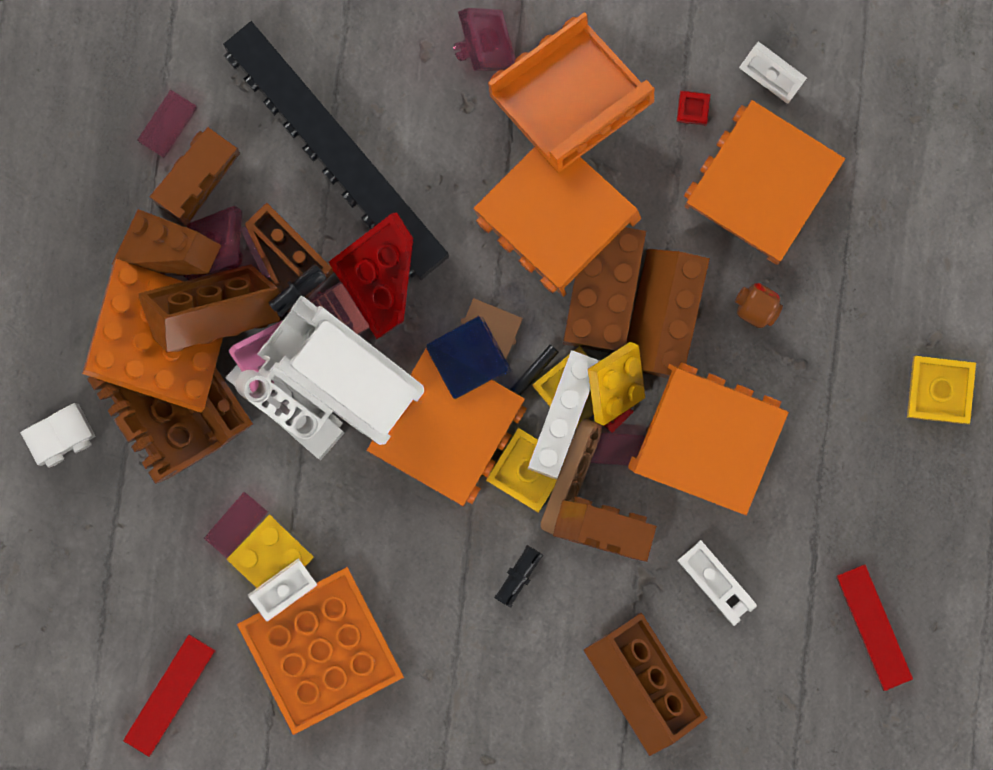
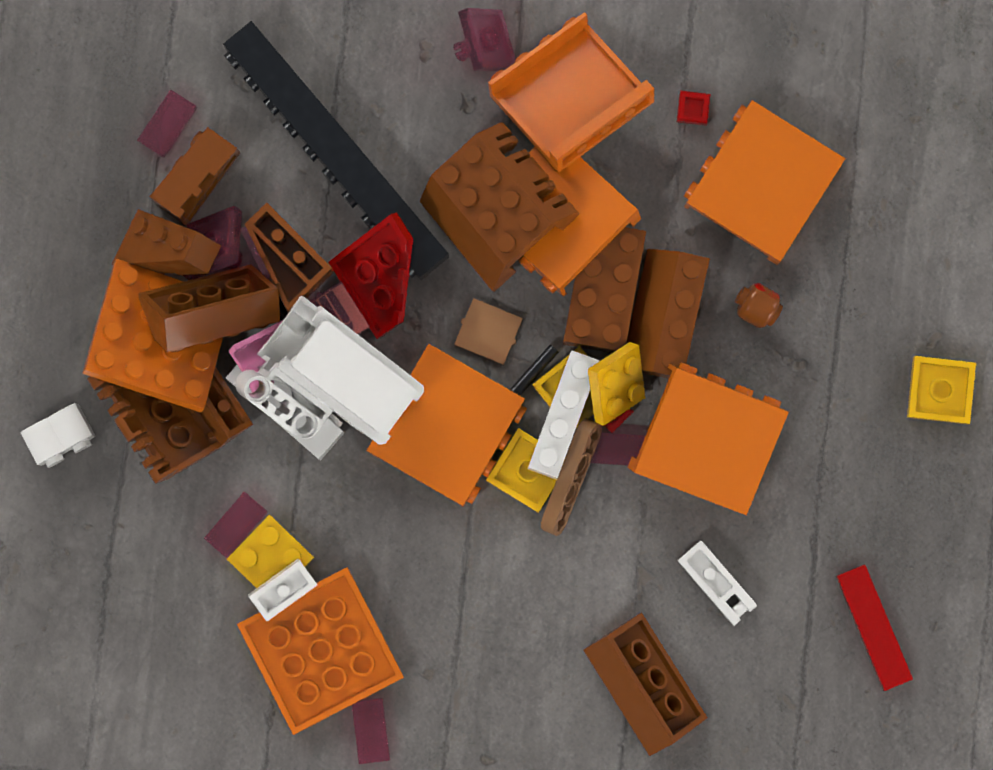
red tile [123,634,216,757] -> none
black axle [268,265,326,317] -> none
clear blue bracket [426,316,512,399] -> none
black pin [494,545,544,608] -> none
dark orange wedge [553,497,657,562] -> none
white plate [739,41,807,104] -> none
none -> clear pink tile [352,698,390,764]
none -> dark orange slope [419,122,579,292]

